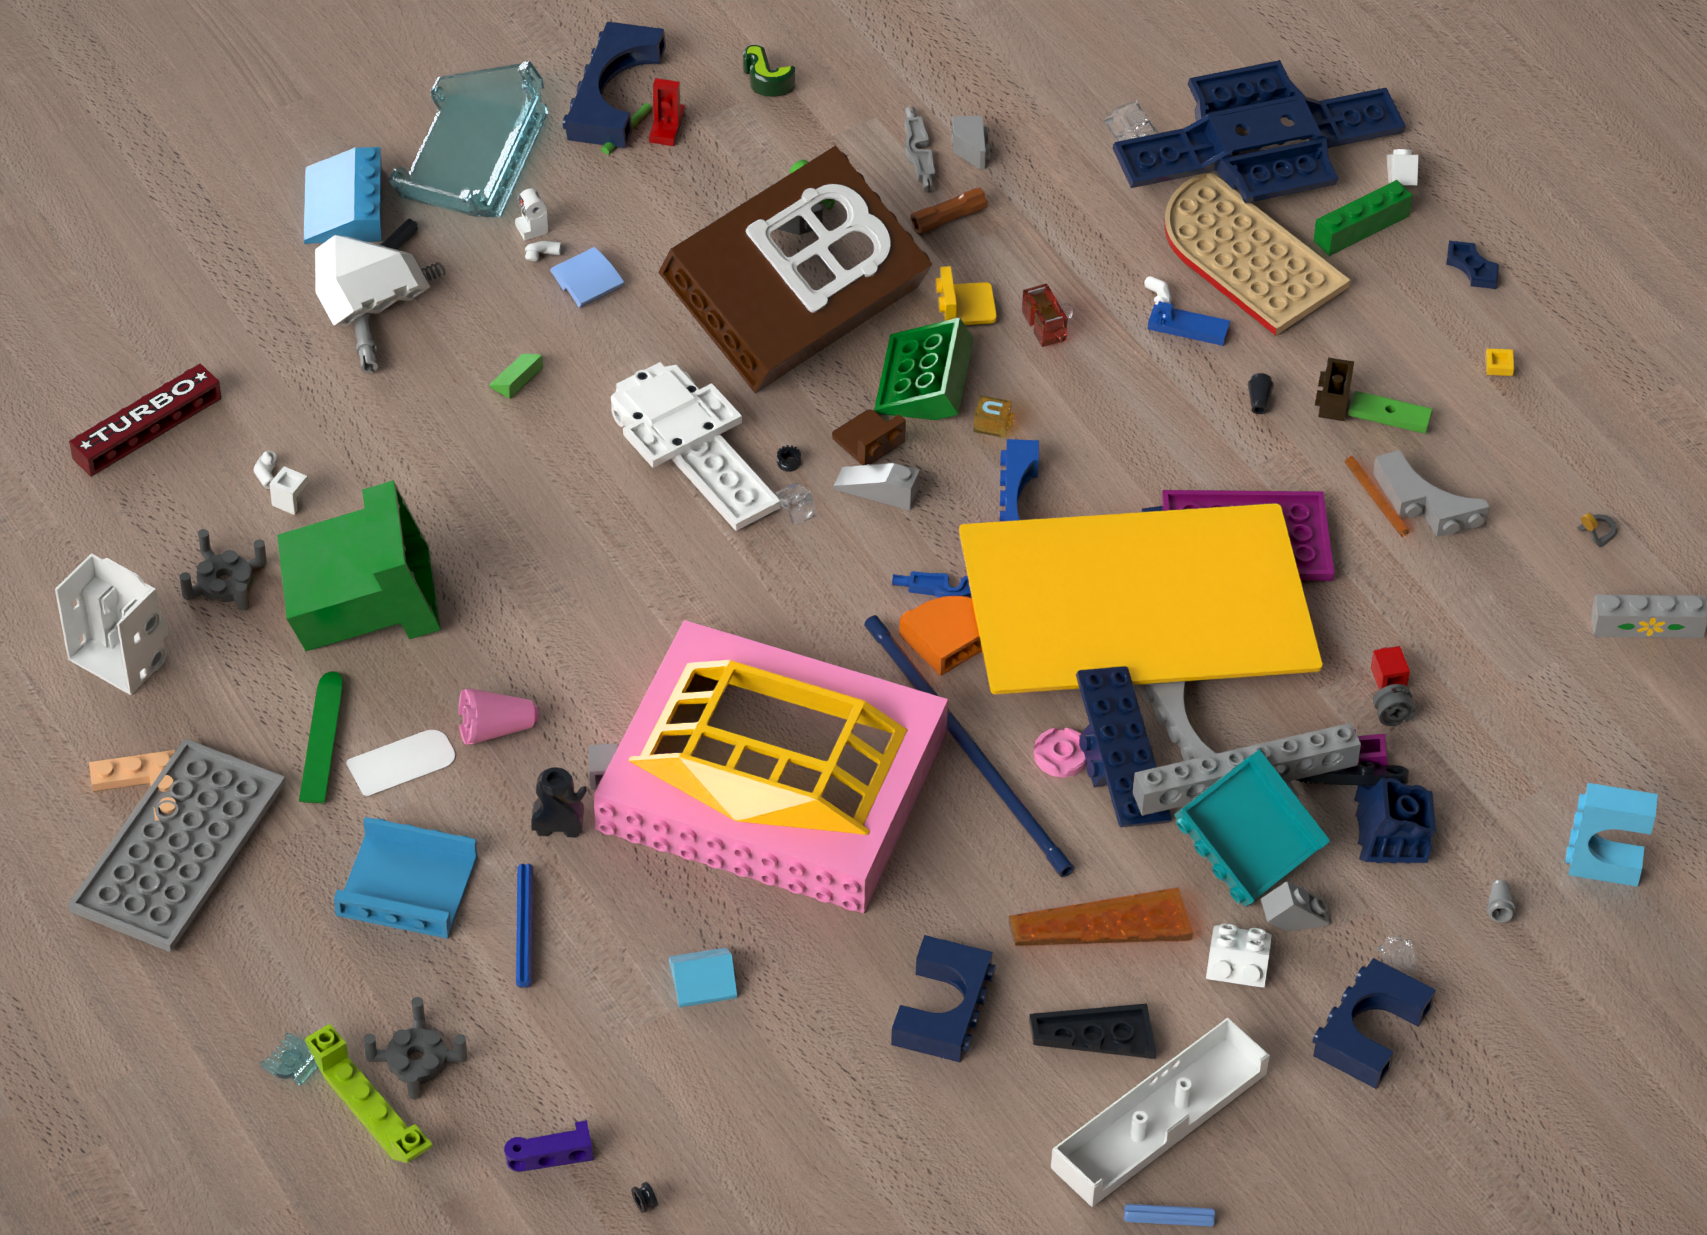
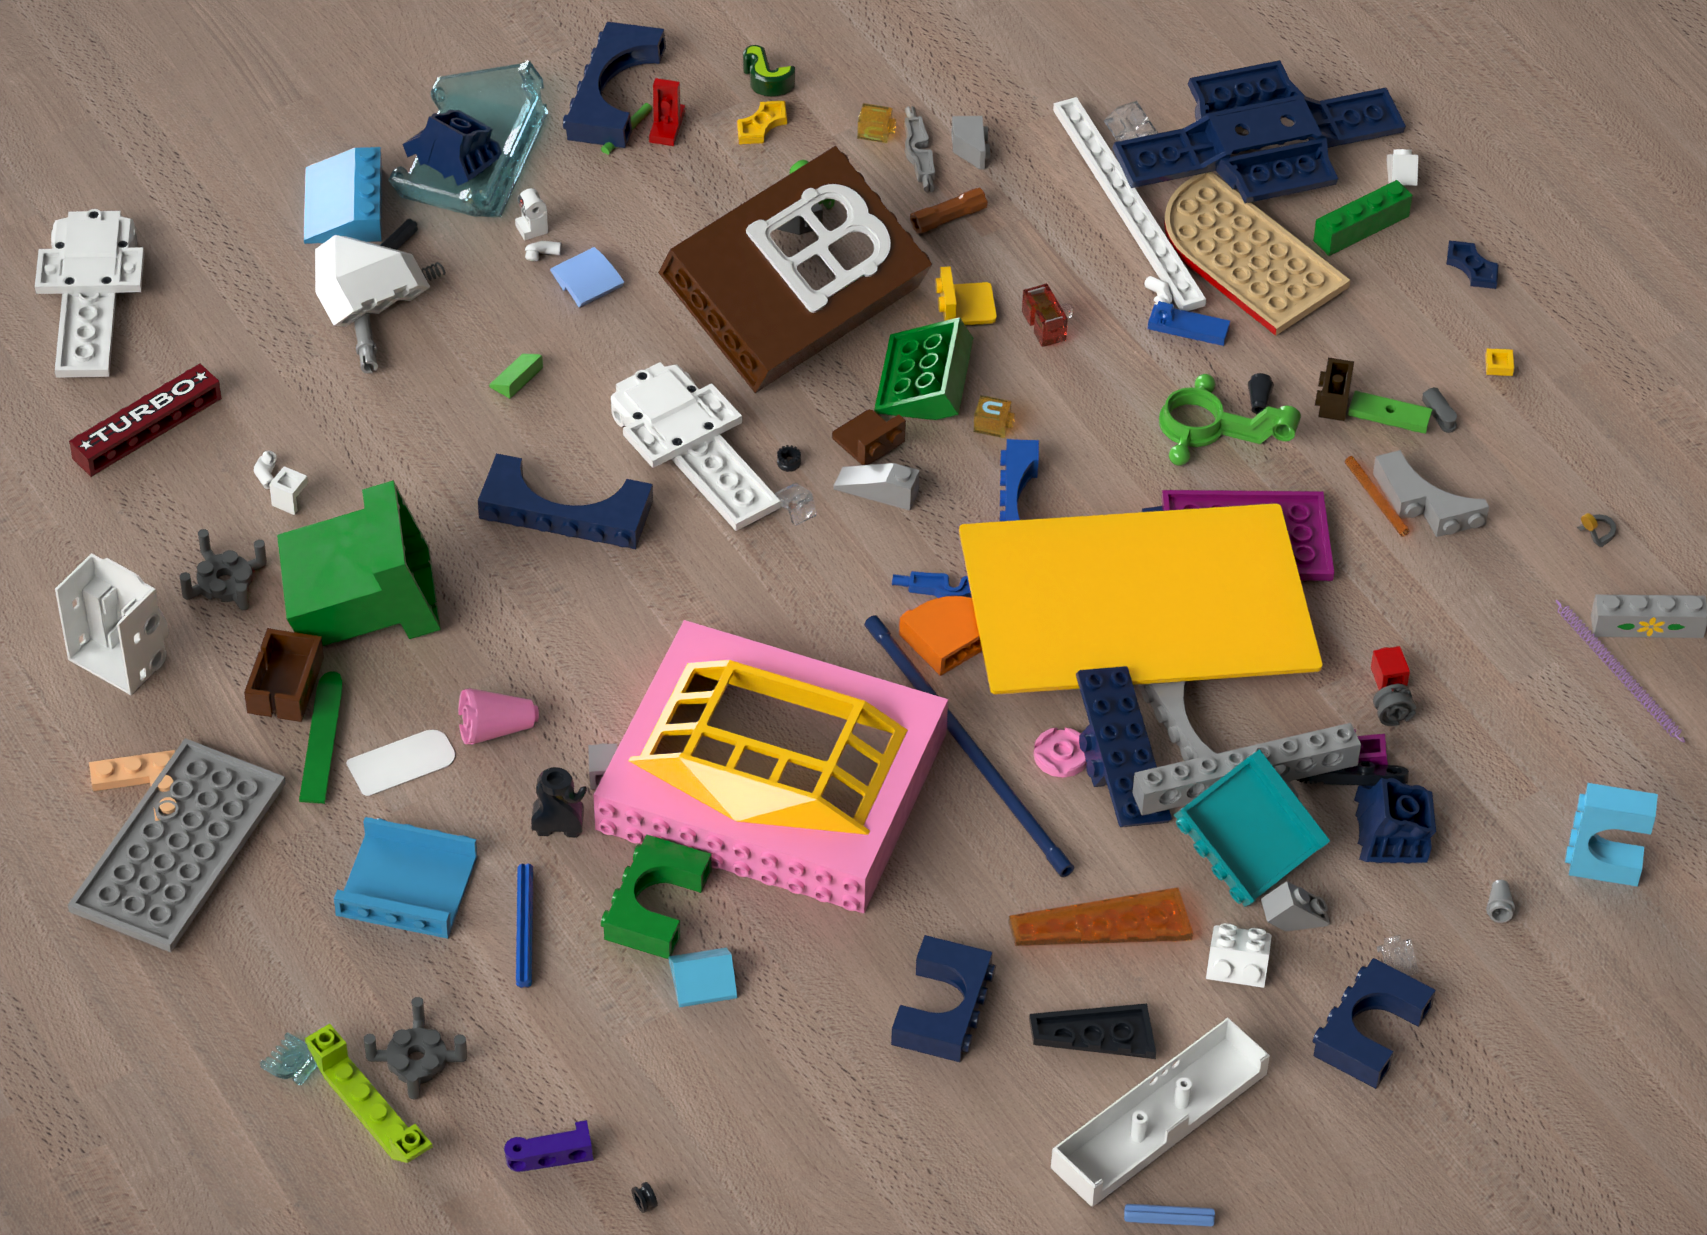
none -> white piece [35,209,144,378]
none -> reddish brown piece [244,628,324,722]
none -> dark blue slope [402,110,503,186]
none -> dark blue arch [478,453,653,549]
none -> green arch [601,834,712,959]
none -> yellow tile [737,101,787,144]
none -> clear yellow brick [857,103,896,143]
none -> white plate [1053,97,1206,311]
none -> bright green piece [1159,374,1301,466]
none -> dark grey bar [1422,387,1457,433]
none -> lavender piece [1556,600,1685,743]

